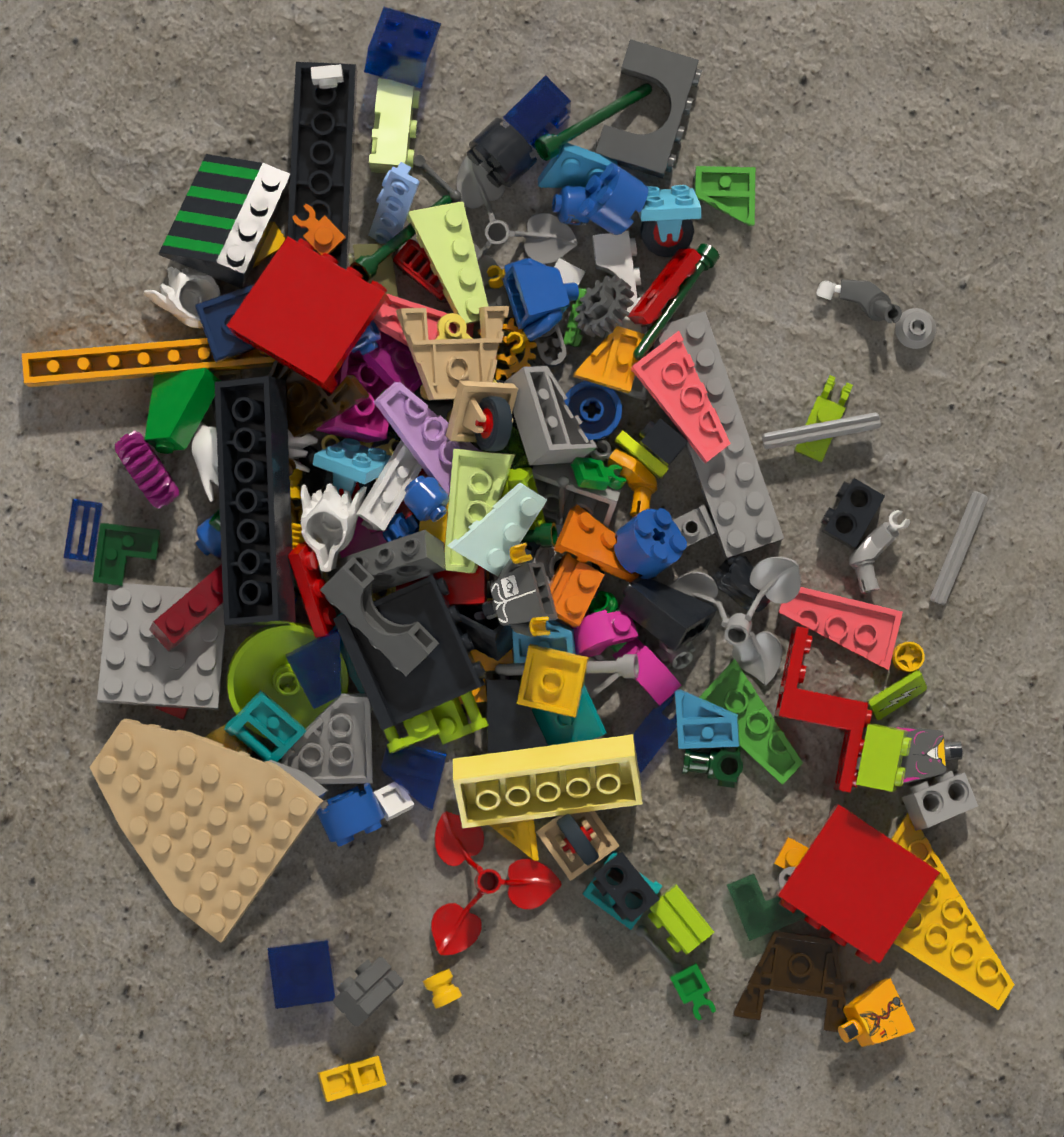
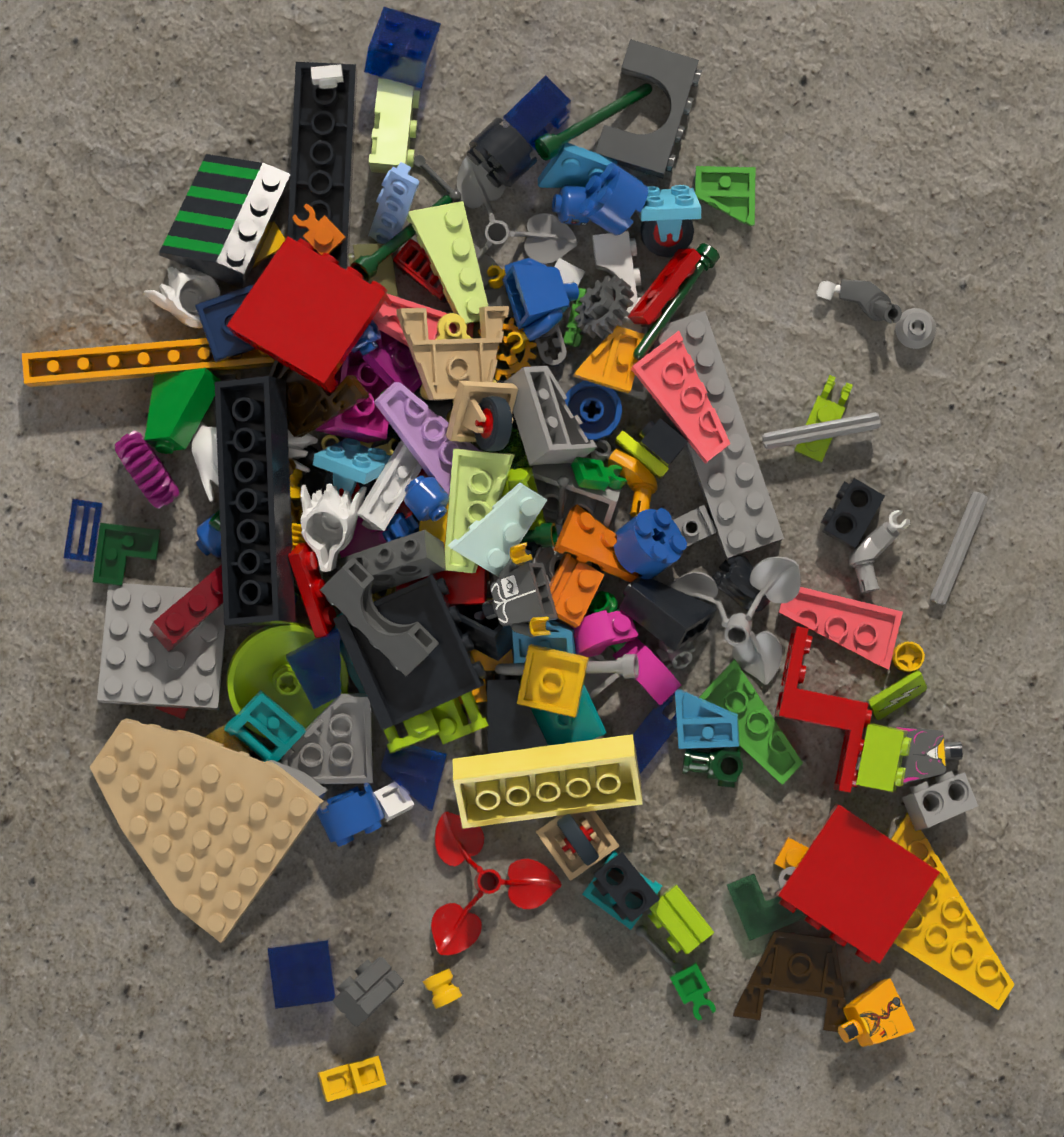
yellow tile [490,819,539,861] -> none

